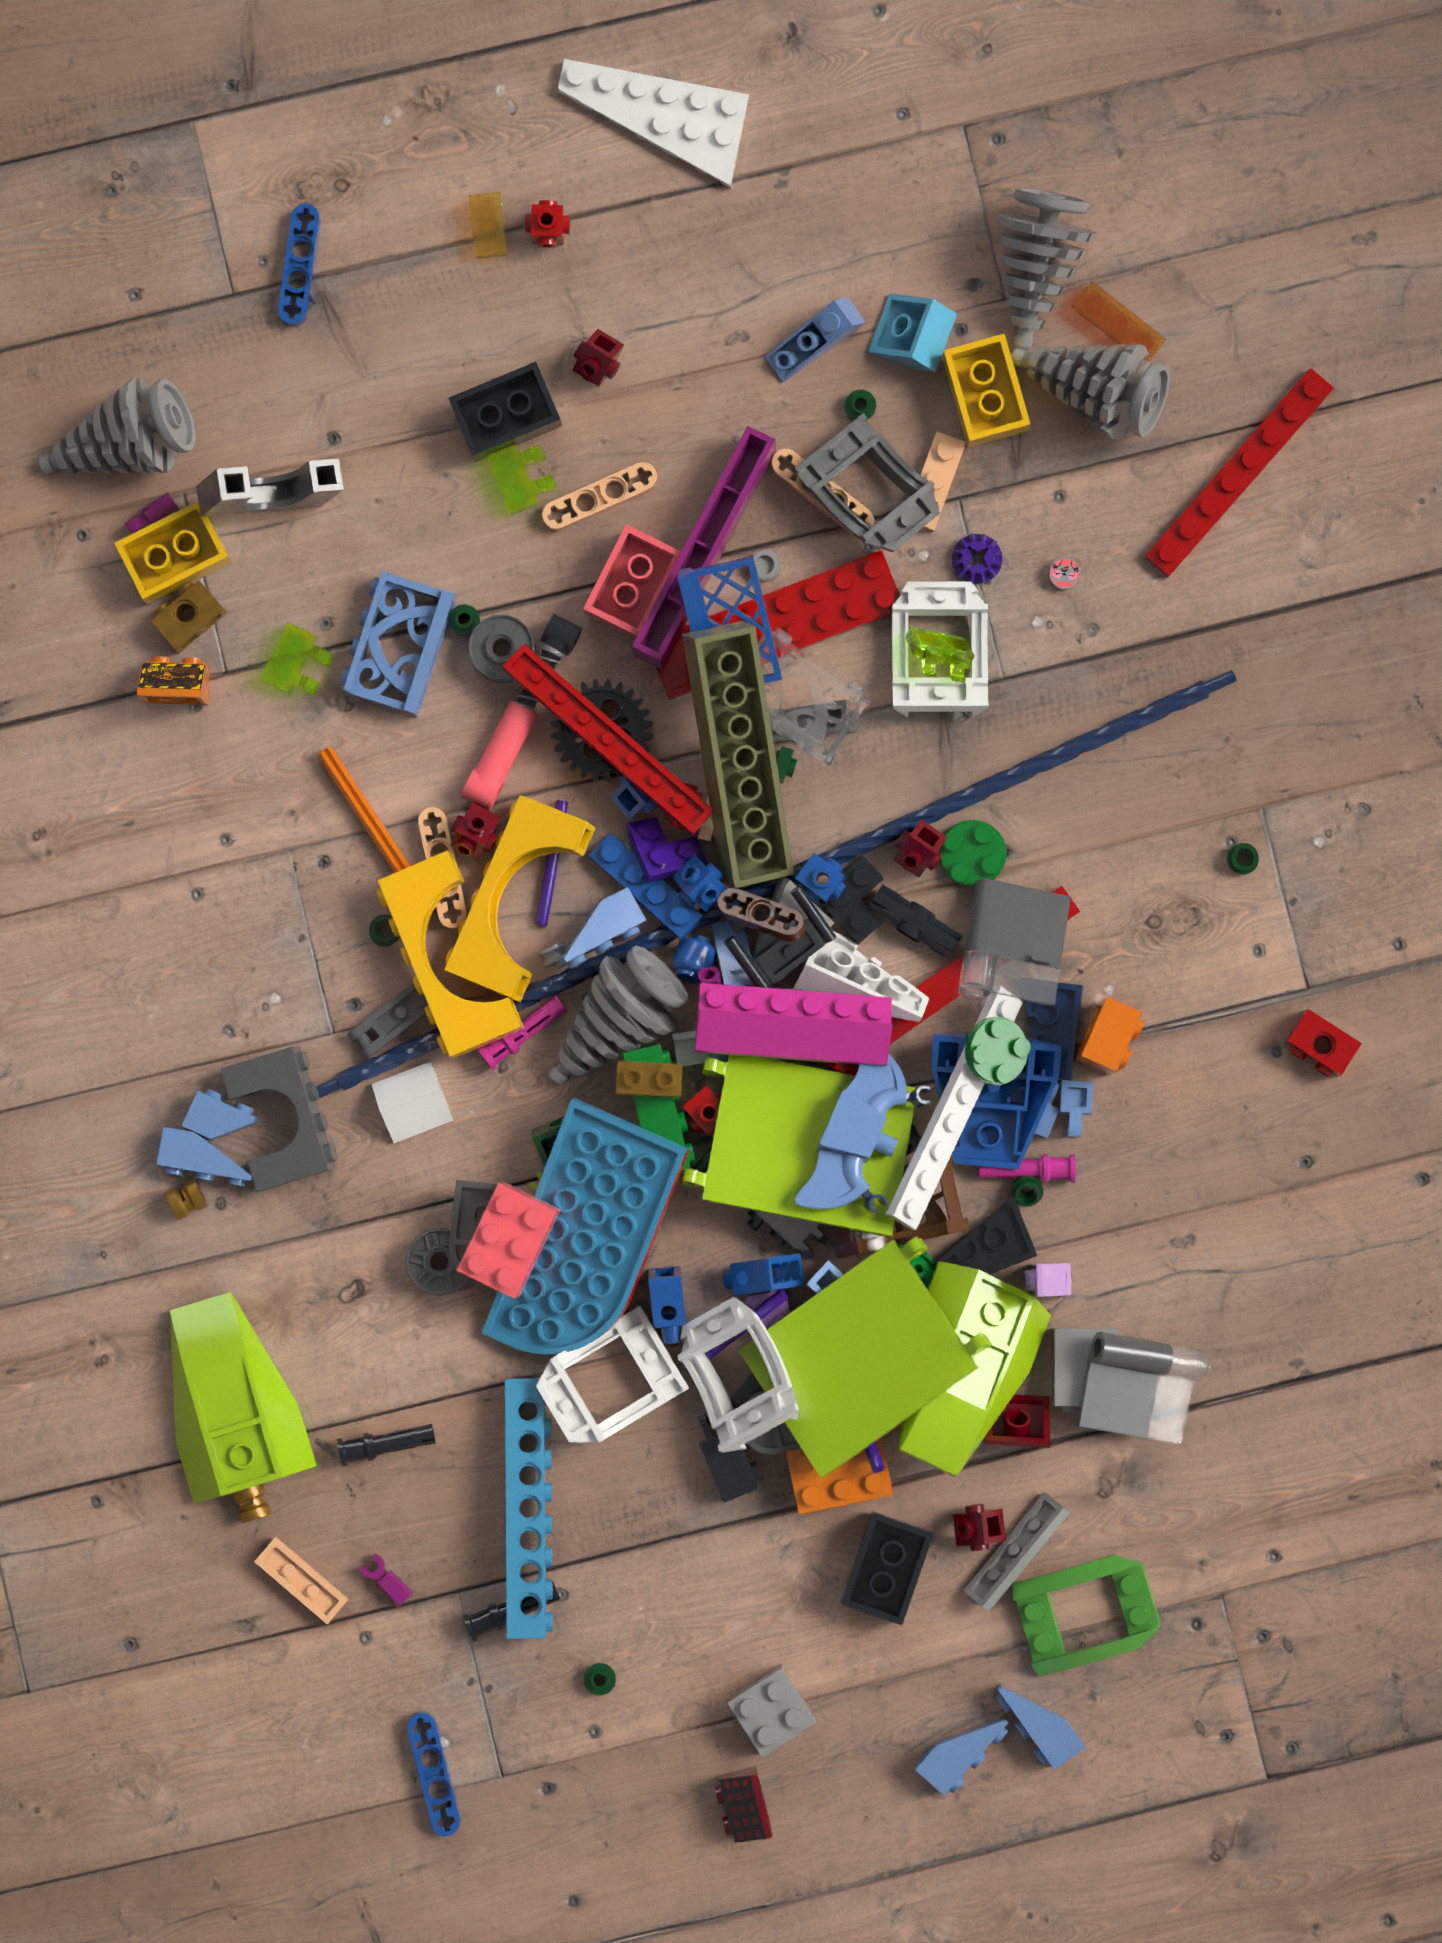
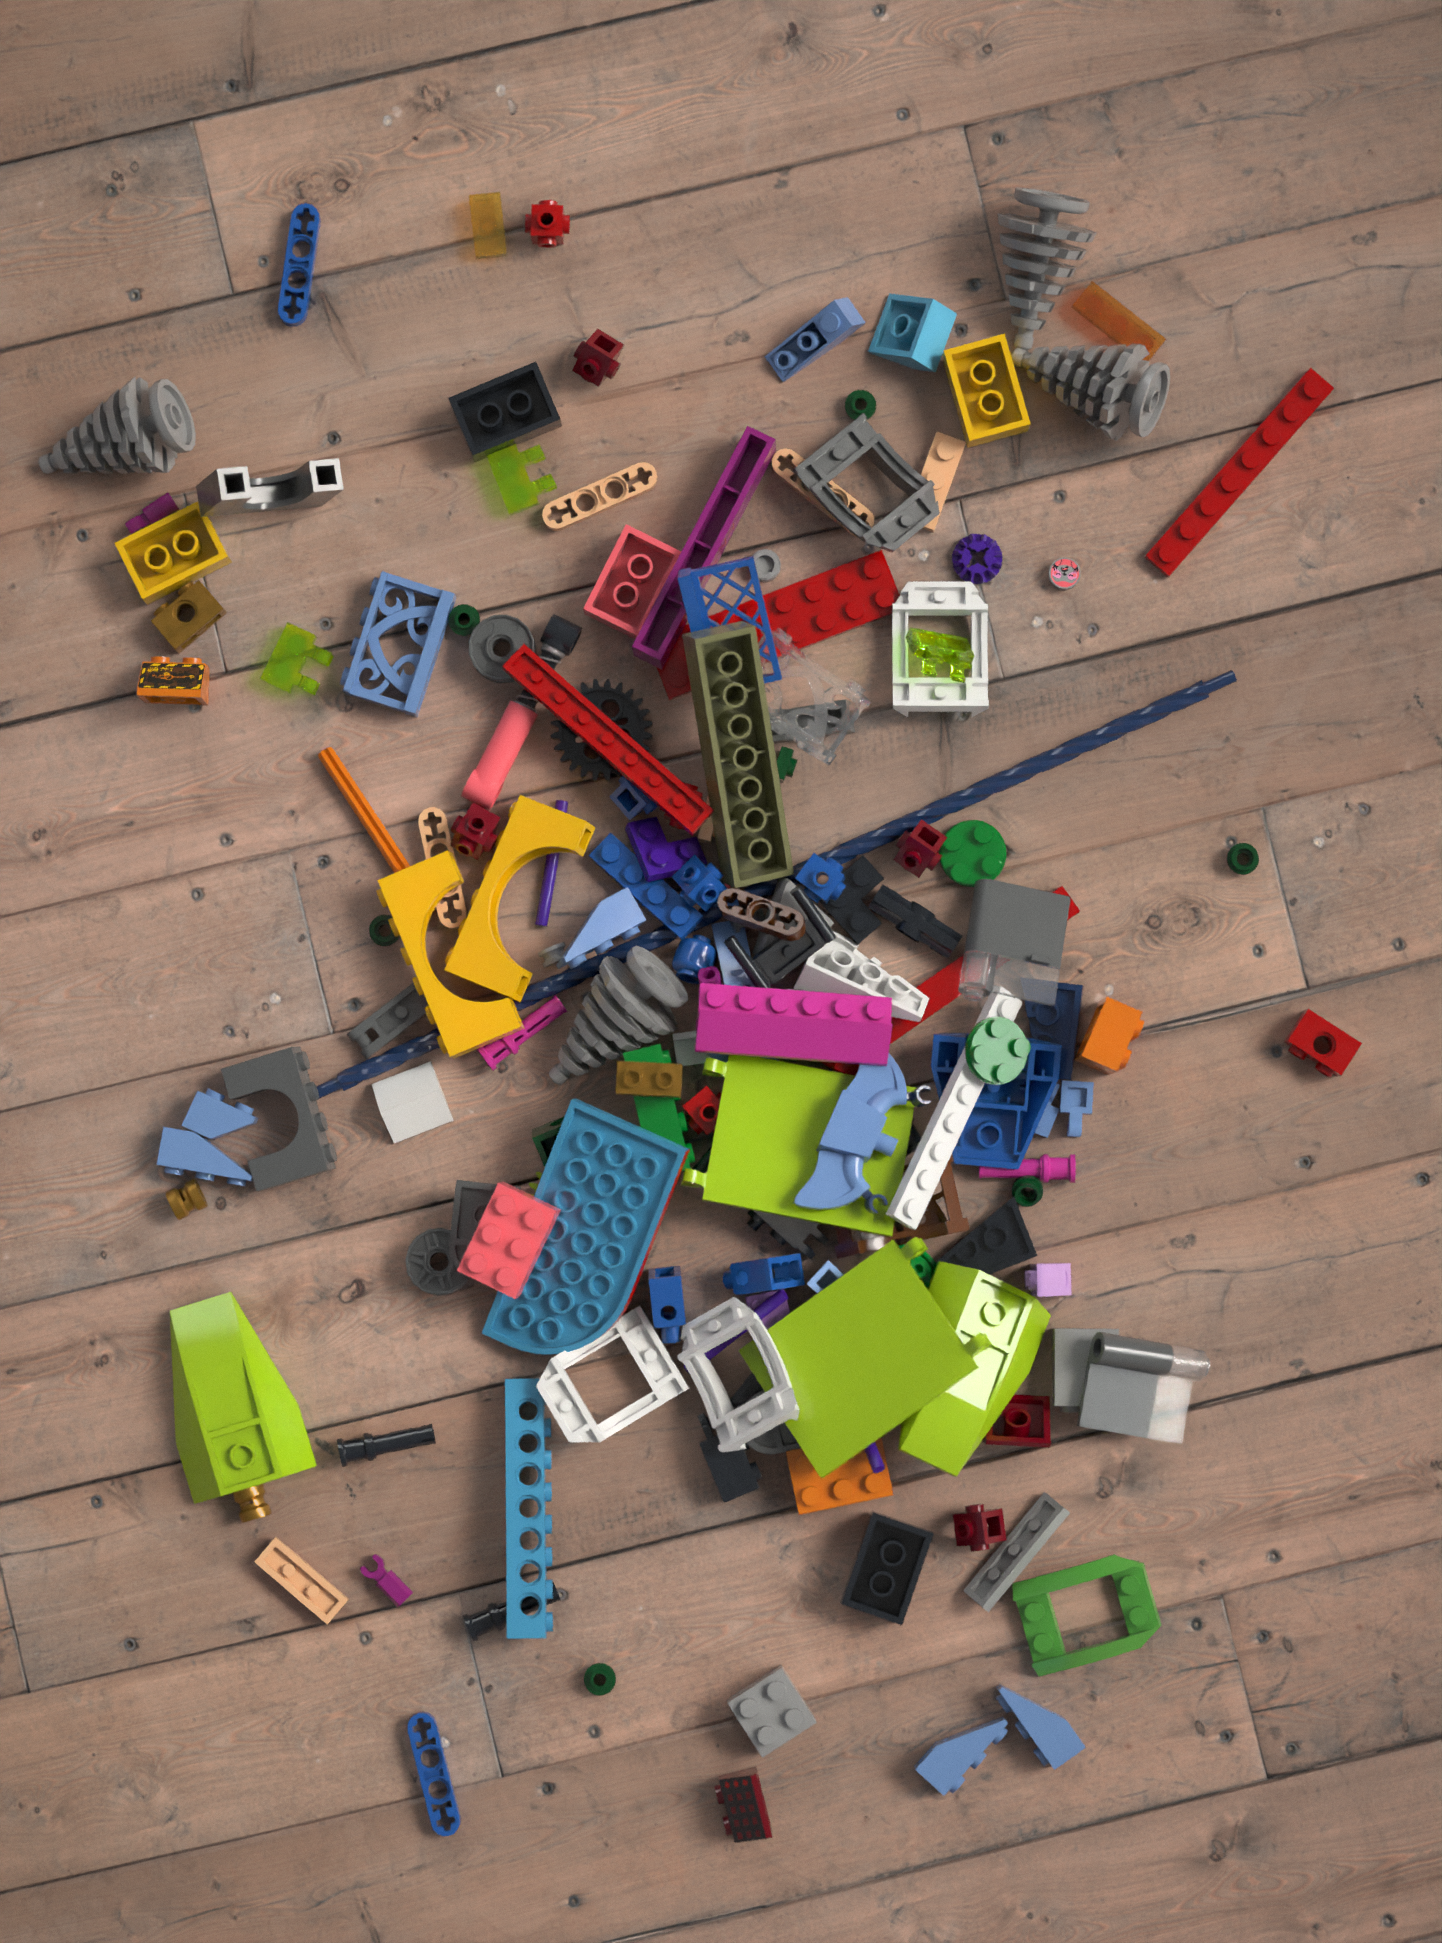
white wing [558,59,749,189] -> none

